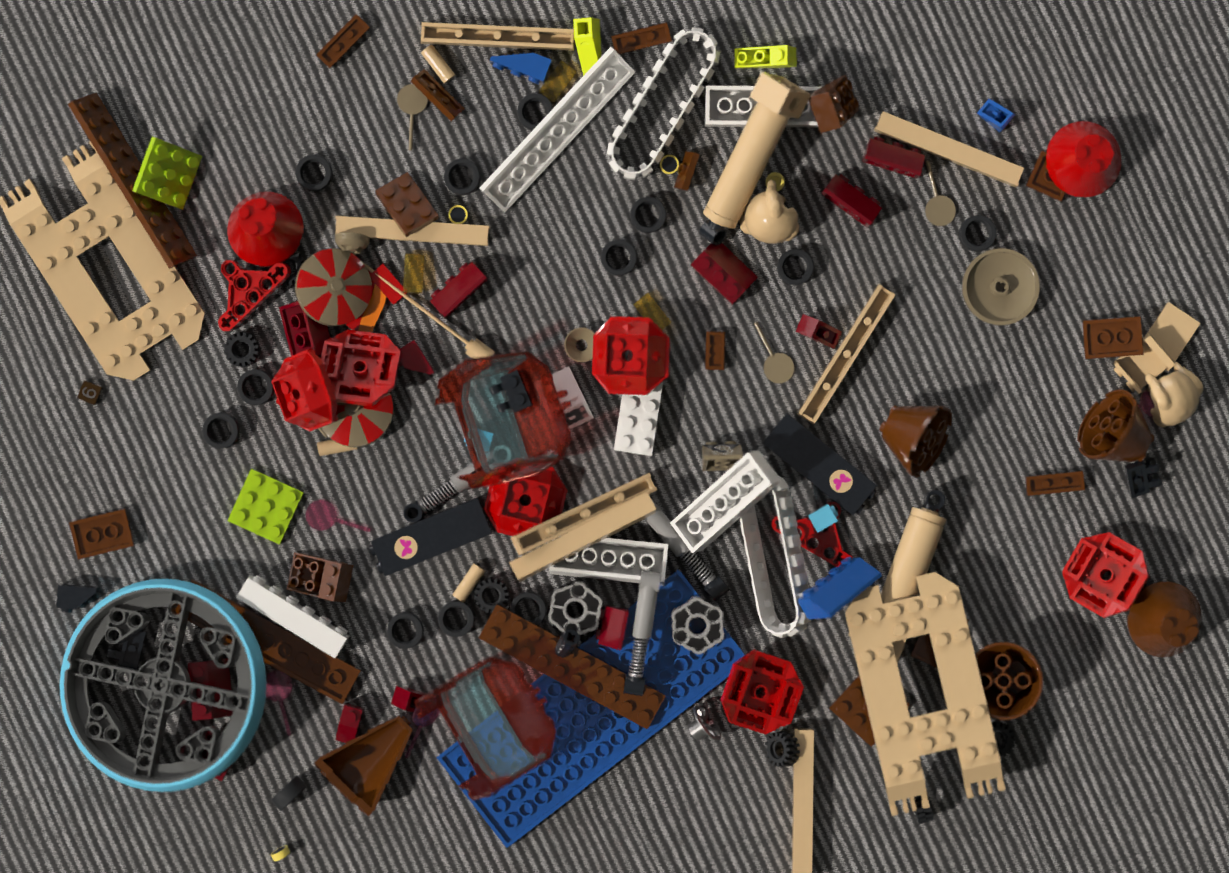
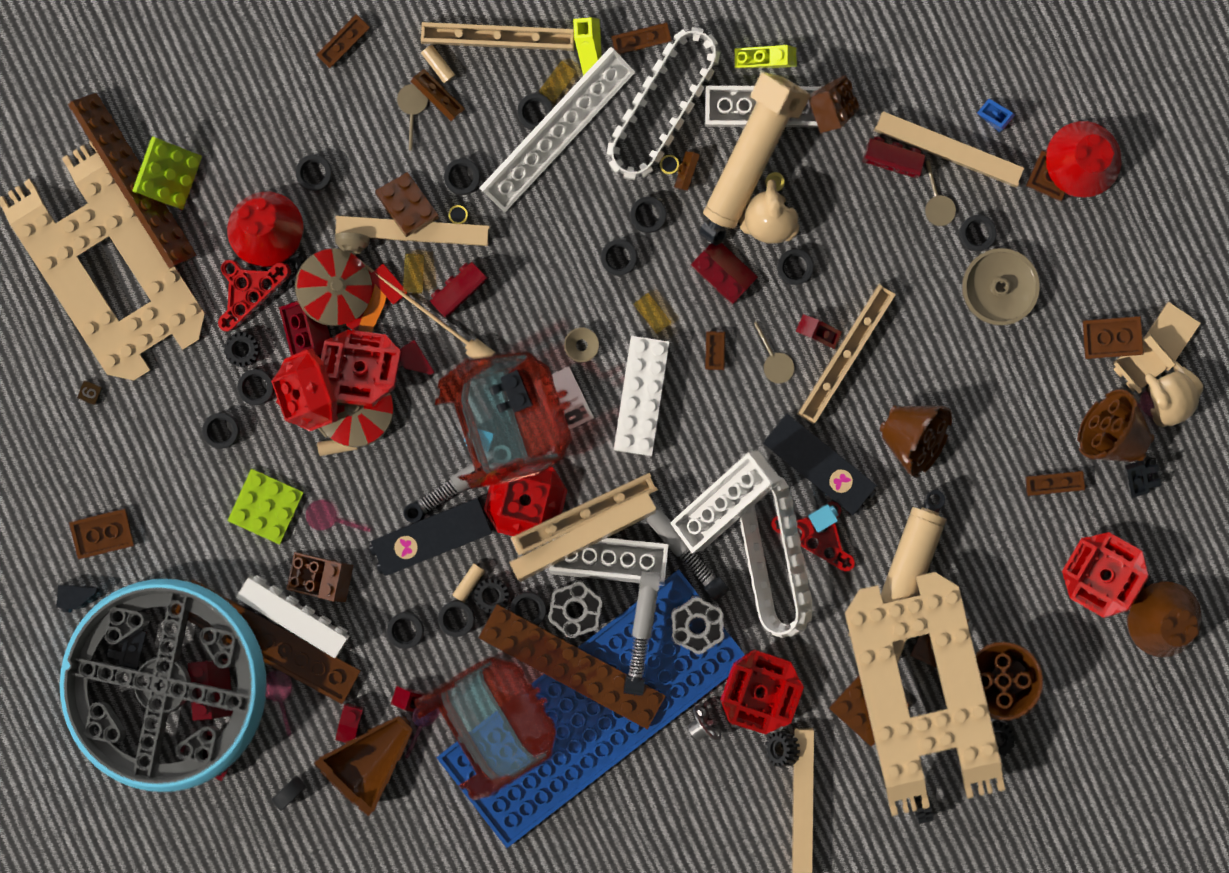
light yellow tile [271,845,290,861] -> none
blue slope [490,53,552,85] -> none
black axle [555,629,580,658] -> none
red piece [592,316,671,395] -> none
dark red slope [595,605,629,650] -> none
dark tan slope [702,441,743,471] -> none
blue slope [797,557,882,619] -> none
dark red slope [821,174,882,228] -> none

